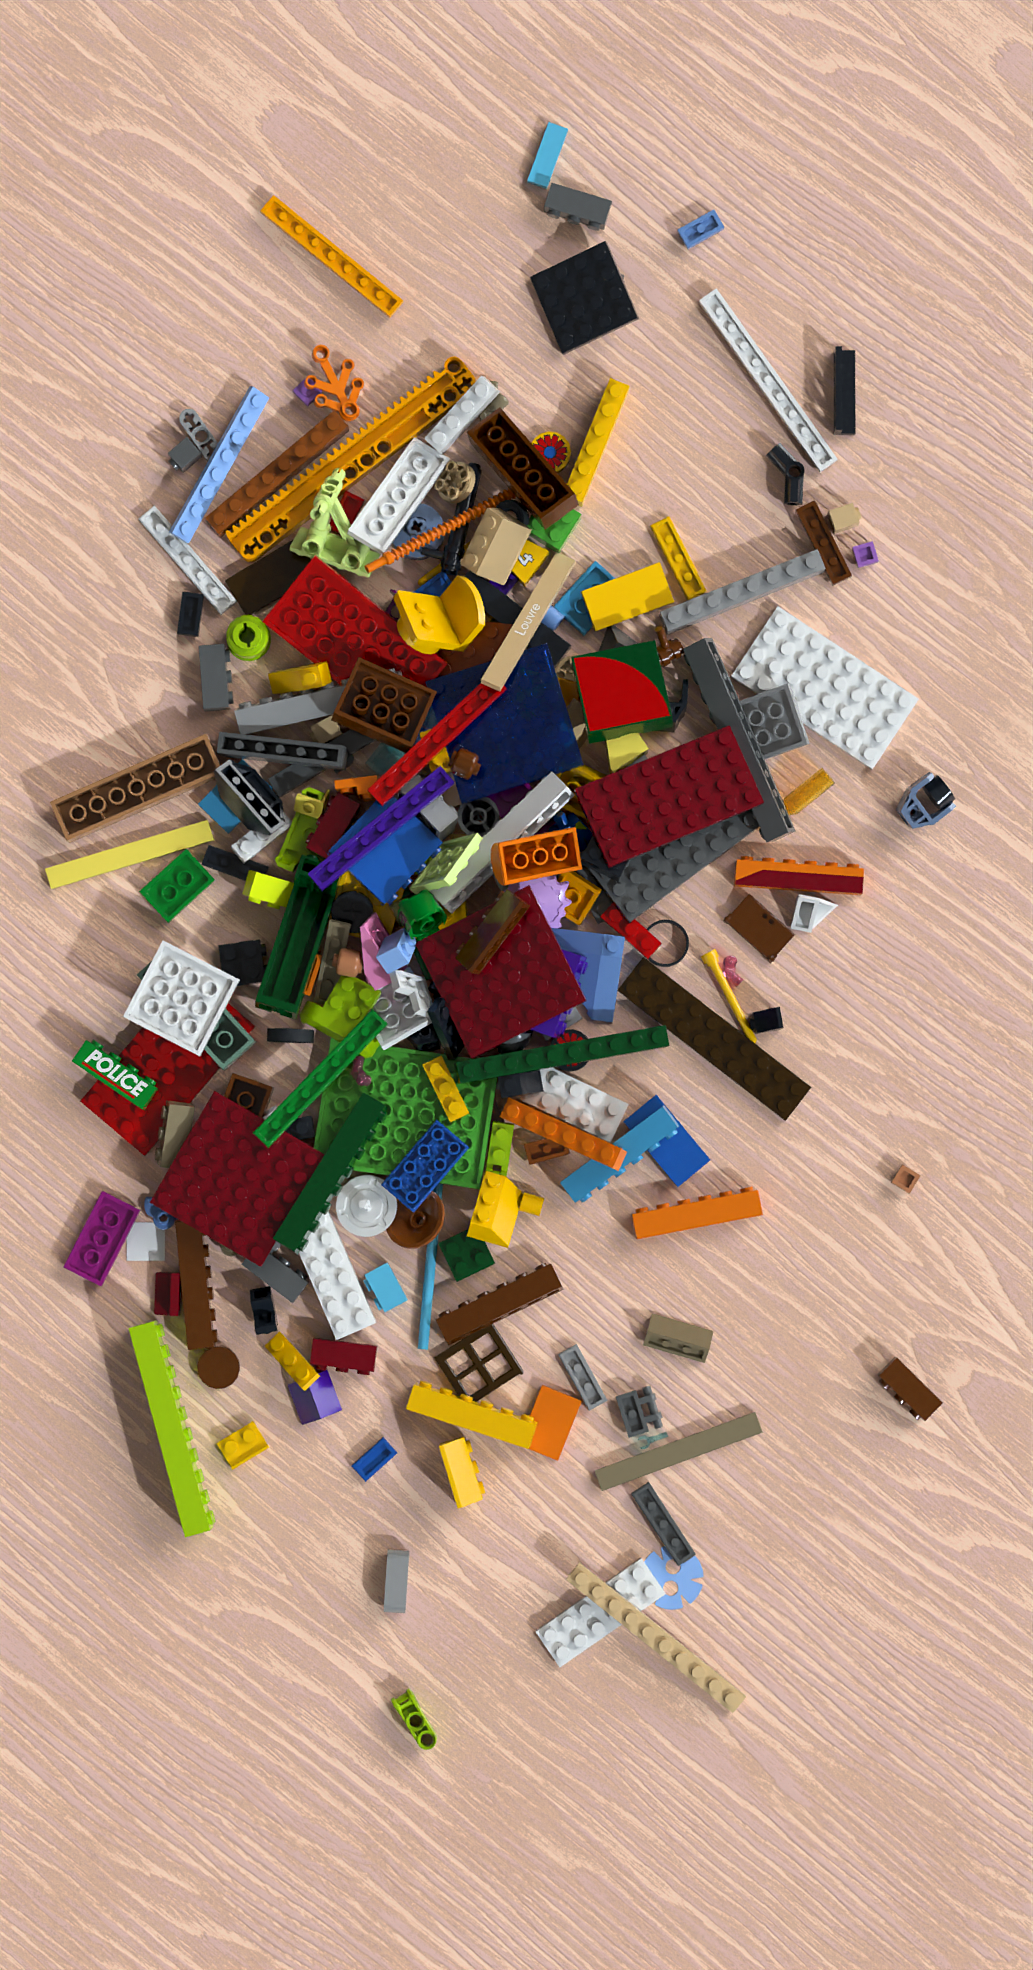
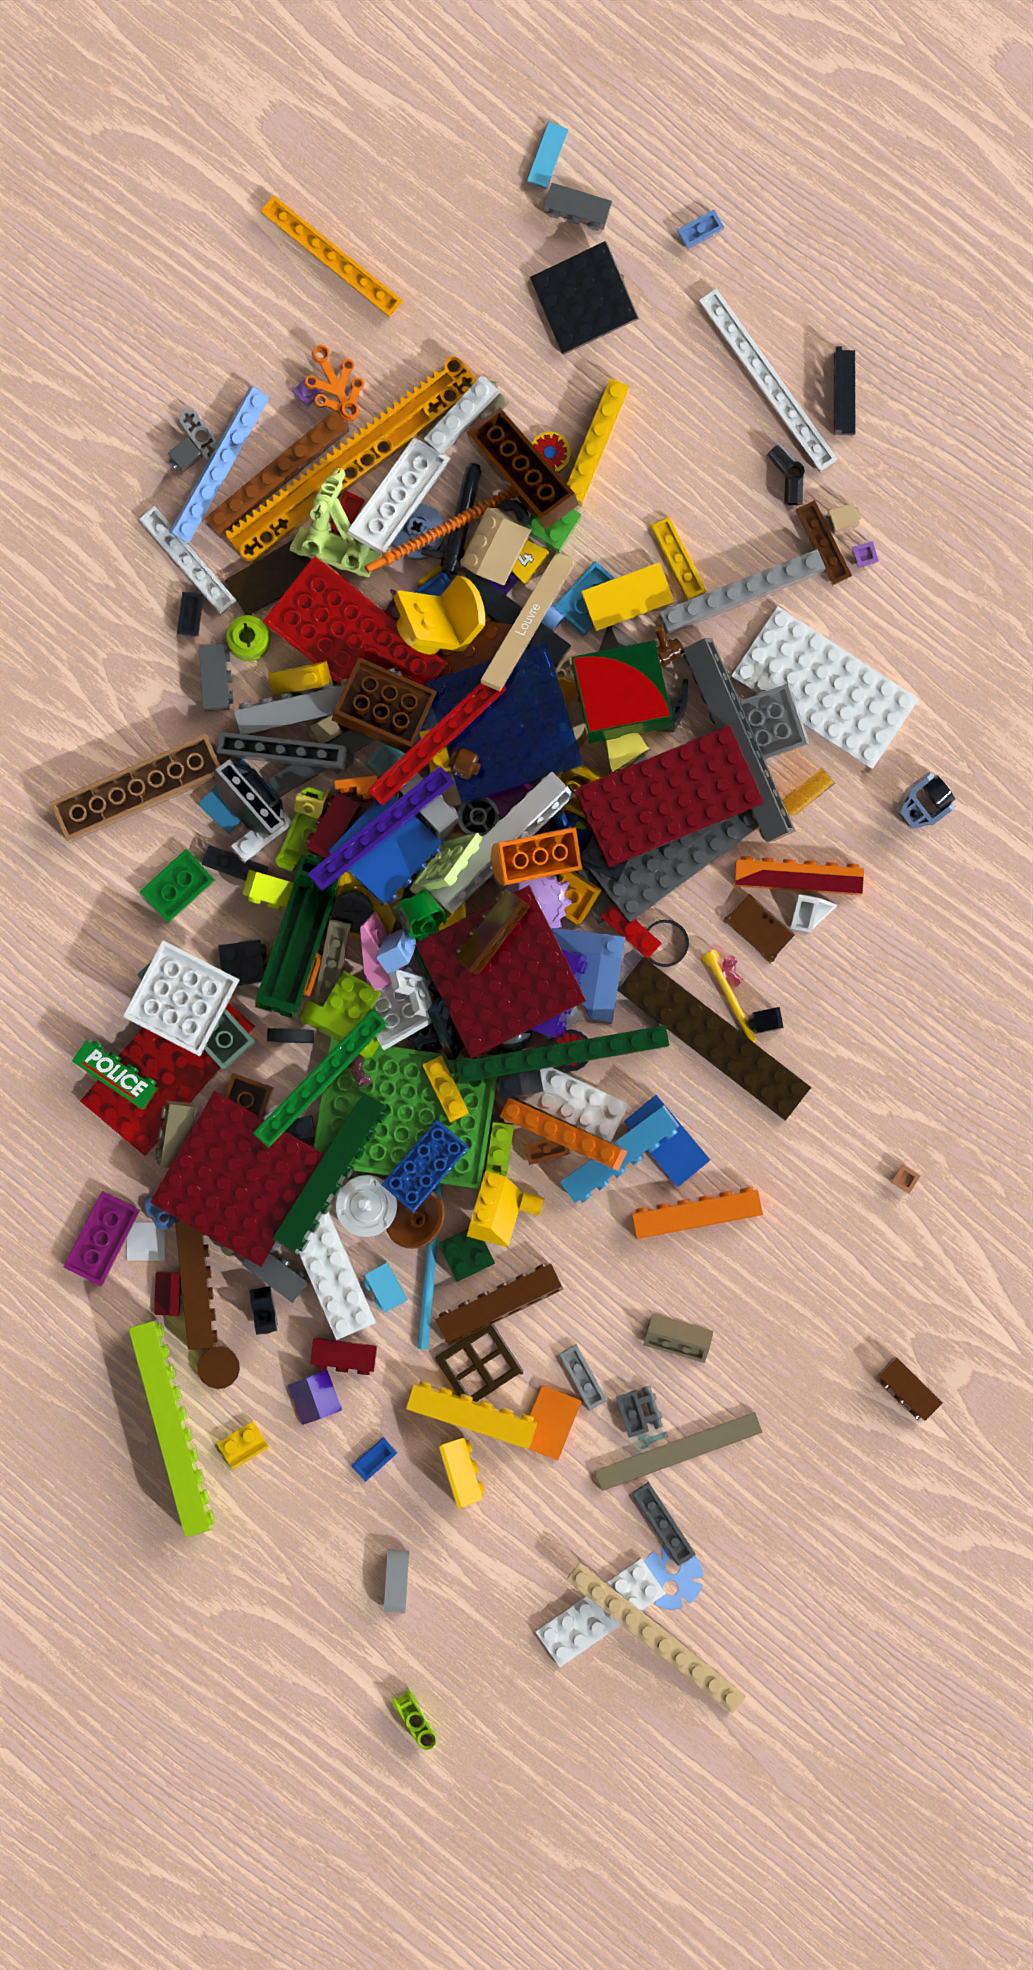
light yellow tile [45,820,214,889] -> none
yellow plate [265,1331,320,1391] -> none
nougat head [332,948,363,977] -> none
tan tile [434,460,475,504] -> none

